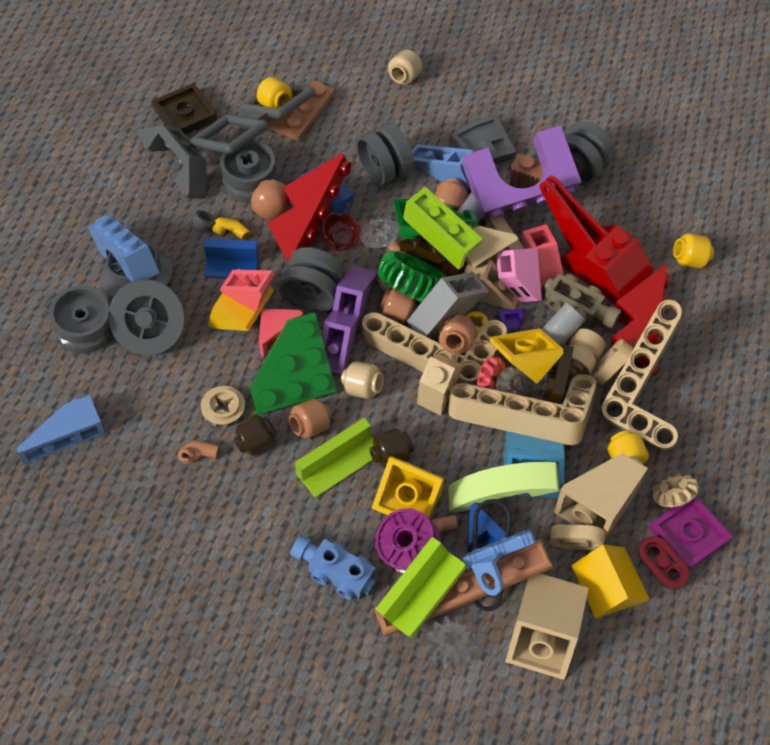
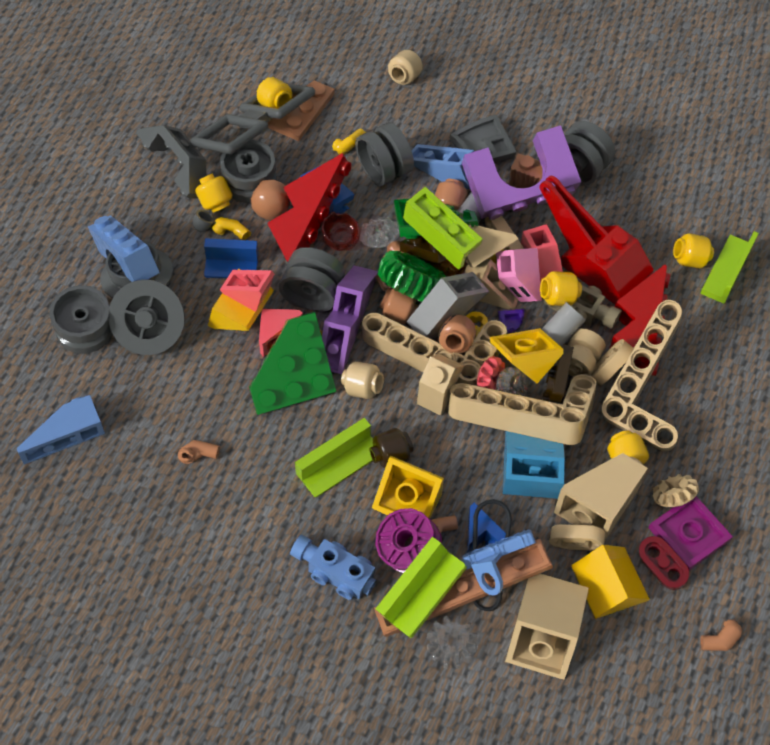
dark brown plate [151,83,217,134] -> none
tan gear [201,386,245,427] -> none
dark brown head [234,414,277,456] -> none
nougat head [288,398,332,439] -> none
yellowish green slope [448,462,559,513] -> none
none -> yellow head [195,173,233,213]
none -> yellow arm [332,129,366,155]
none -> yellow head [540,271,582,306]
none -> lime panel [700,231,759,304]
none -> nougat arm [700,619,742,651]

